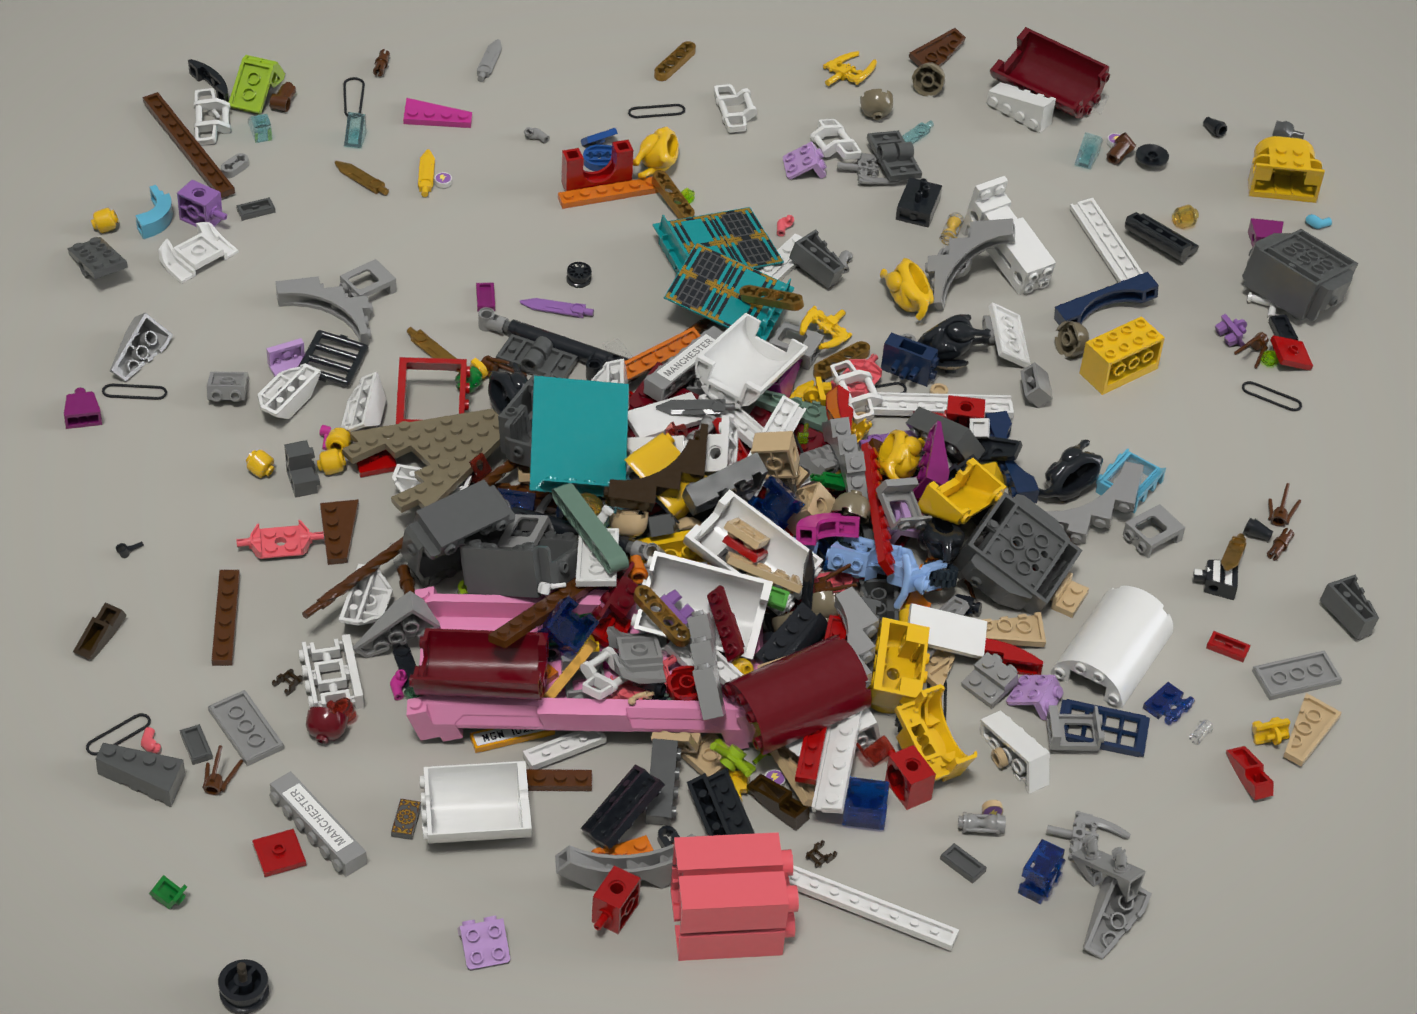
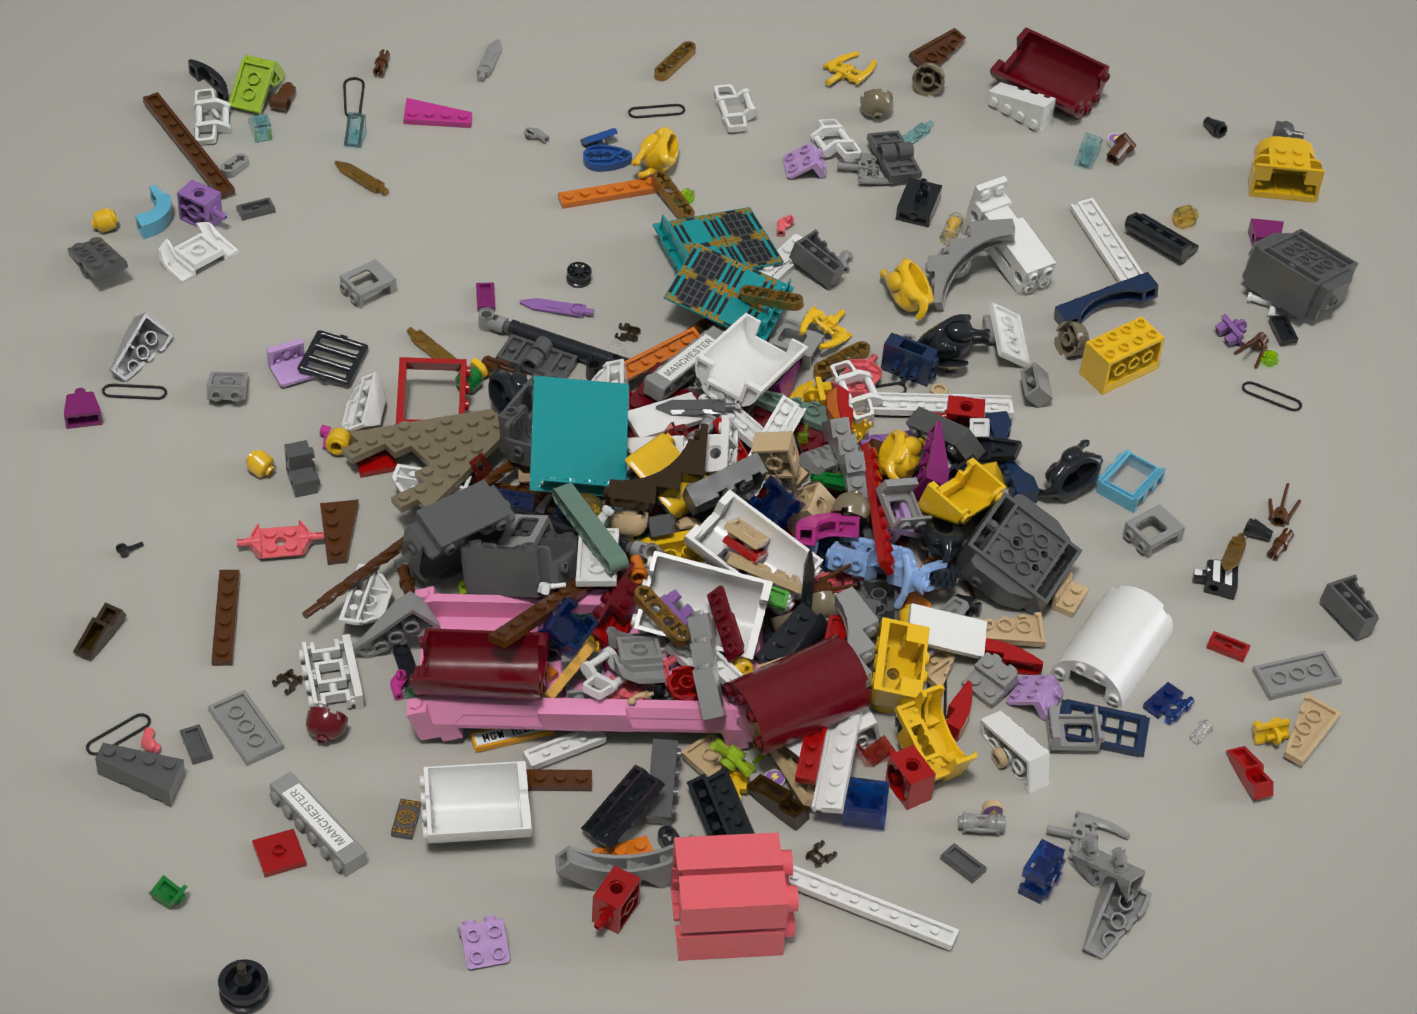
reddish brown plant [202,745,243,795] -> none
white wedge [257,363,321,419] -> none
light grey arch [275,276,373,346] -> none
yellow head [316,448,346,475] -> none
clear red piece [326,697,356,723] -> none
yellow piece [418,149,435,197] -> none
tile [435,172,452,188] -> none
red arch [561,139,634,191] -> none
tan bracket [651,731,701,753] -> none
light grey arch [1046,461,1144,544] -> none
black dish [1136,144,1169,167] -> none
red plate [1270,335,1313,370] -> none
medium azure arm [1305,214,1332,229] -> none
none -> dark brown piece [615,323,641,342]
none -> red slope [946,680,973,742]

